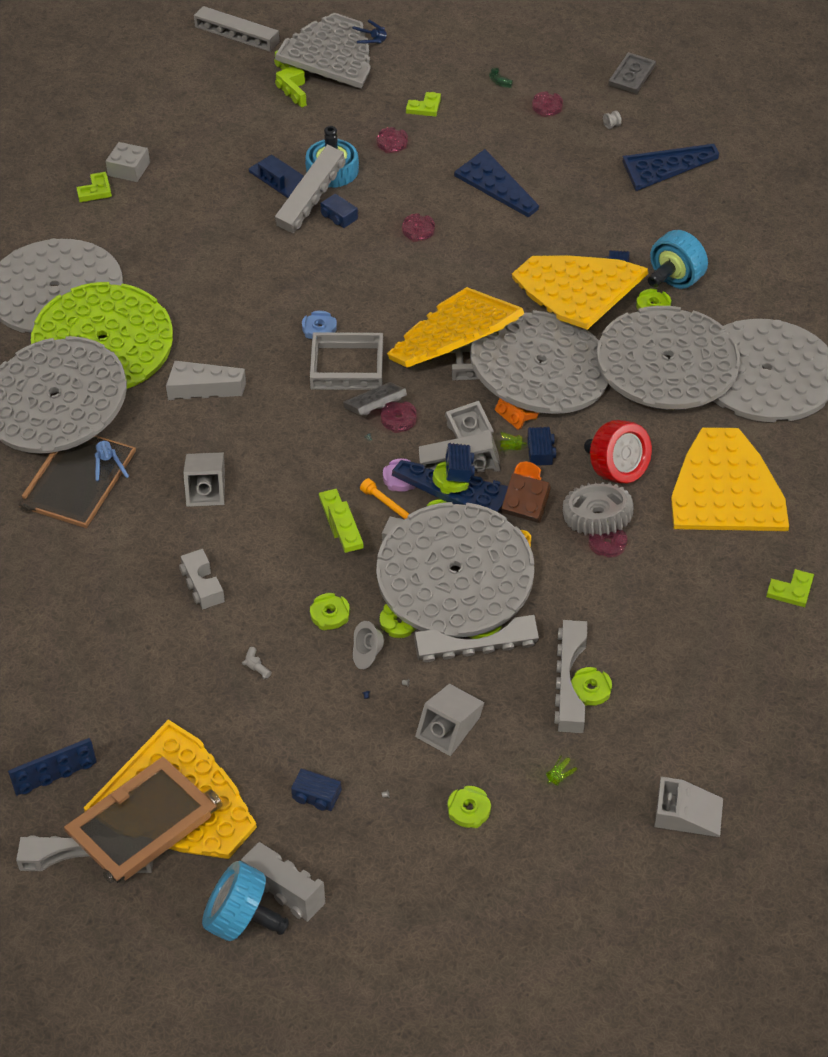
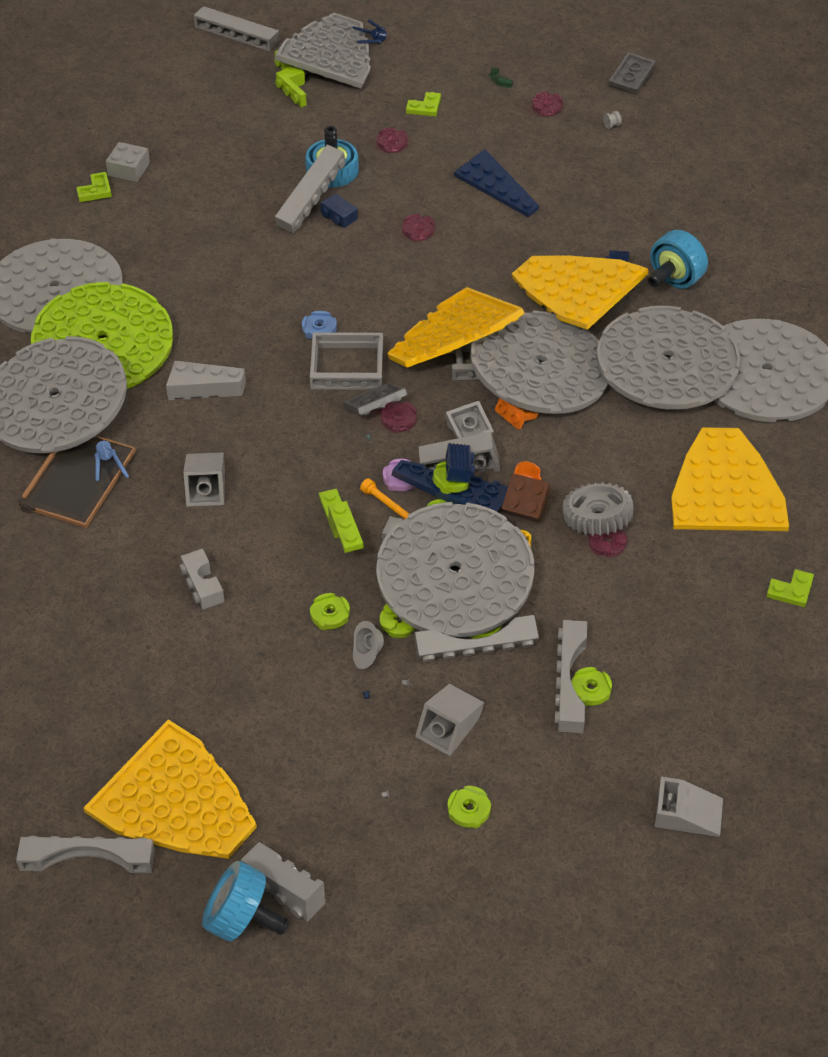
dark blue bracket [8,738,97,796] -> none
door [64,757,222,884] -> none
light grey piece [242,647,272,679] -> none
dark blue bracket [249,155,304,198] -> none
dark blue brick [291,768,341,811] -> none
clear neon green piece [499,432,527,451] -> none
dark blue brick [527,427,556,465] -> none
clear neon green piece [546,755,577,786] -> none
red wheel [584,420,652,484] -> none
dark blue wing [622,144,719,191] -> none
lime plate [636,289,671,309] -> none

